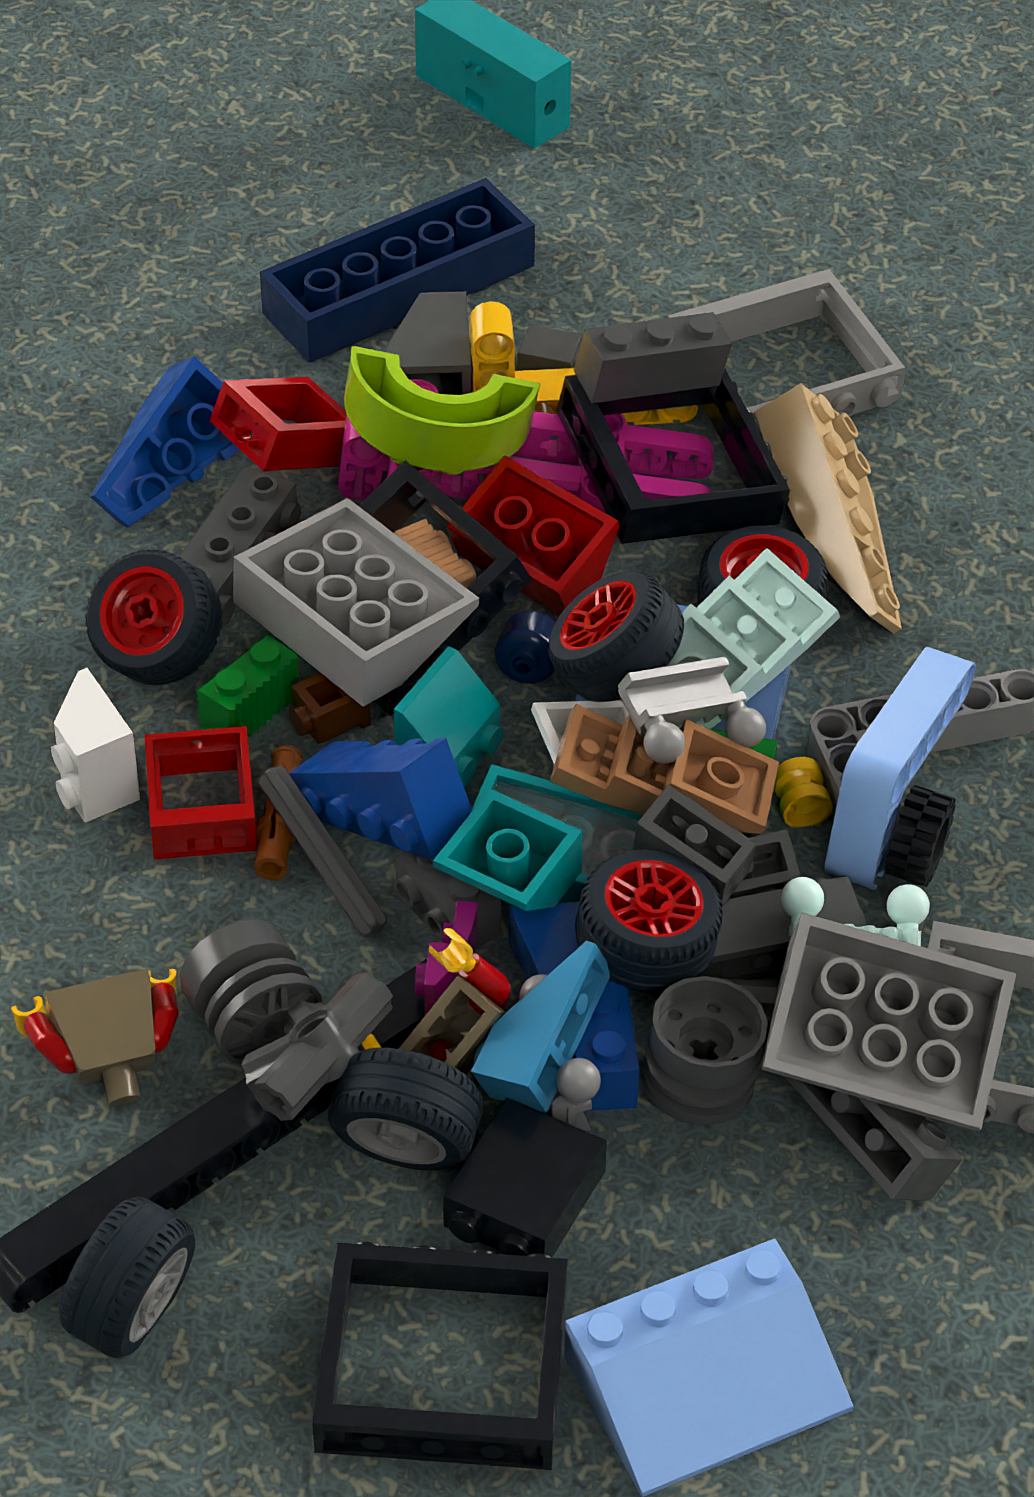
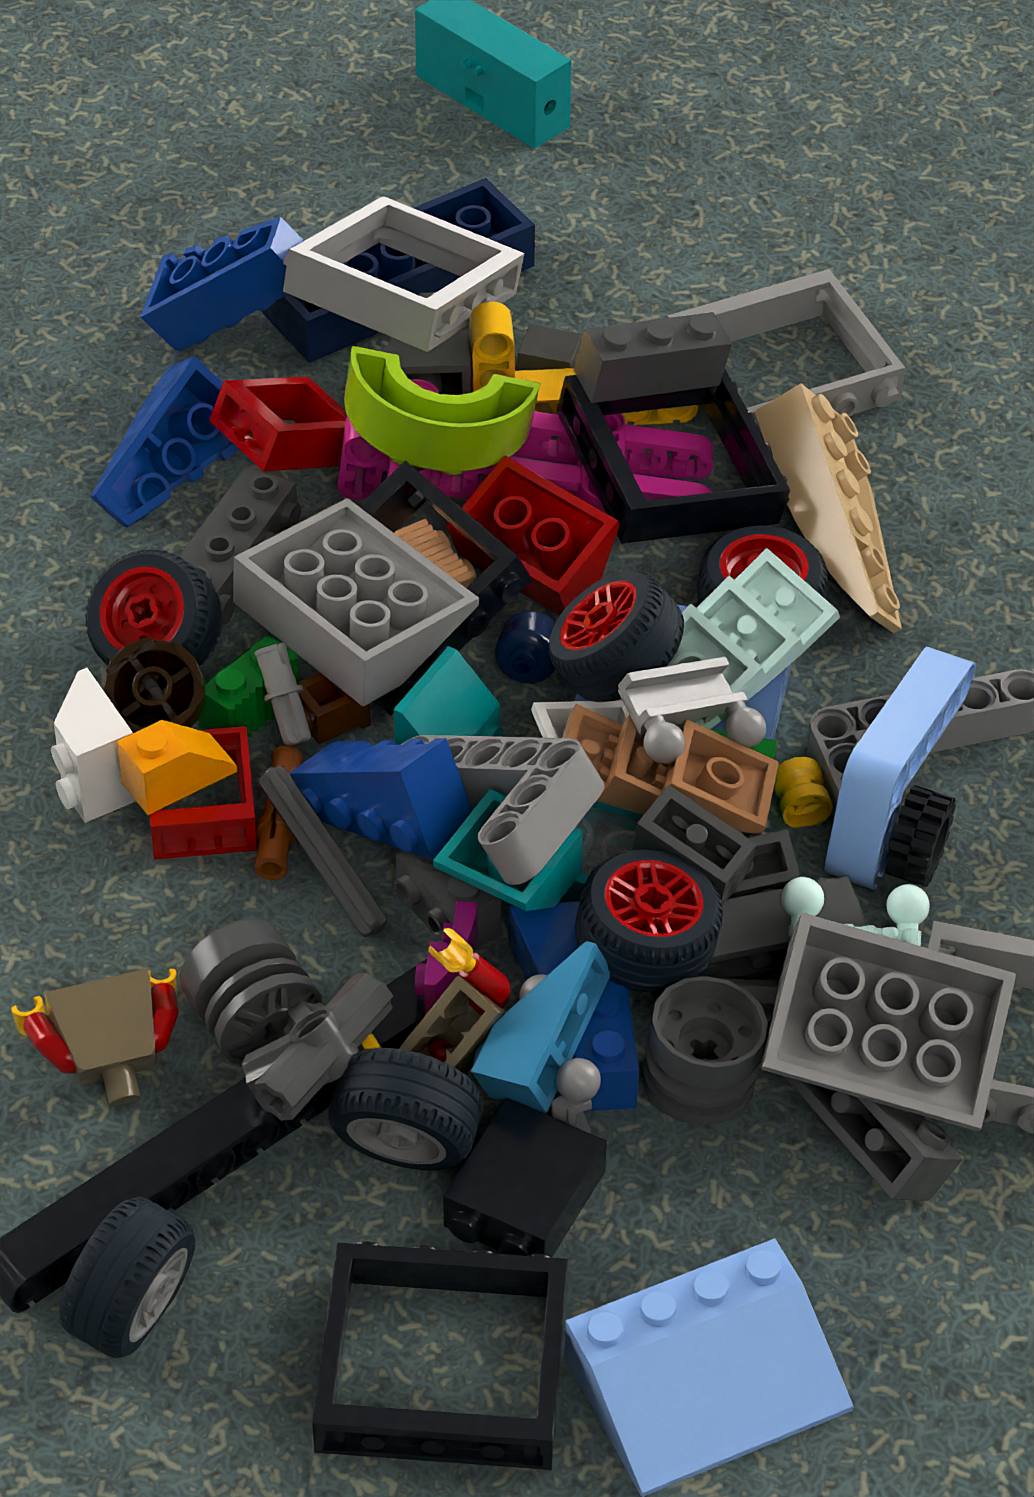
none -> dark brown cylinder [102,638,205,733]
none -> light orange slope [117,720,237,815]
none -> blue wedge [140,217,305,350]
none -> light grey axle [254,643,311,746]
none -> light grey window [283,196,525,352]
none -> light grey beam [401,735,604,885]

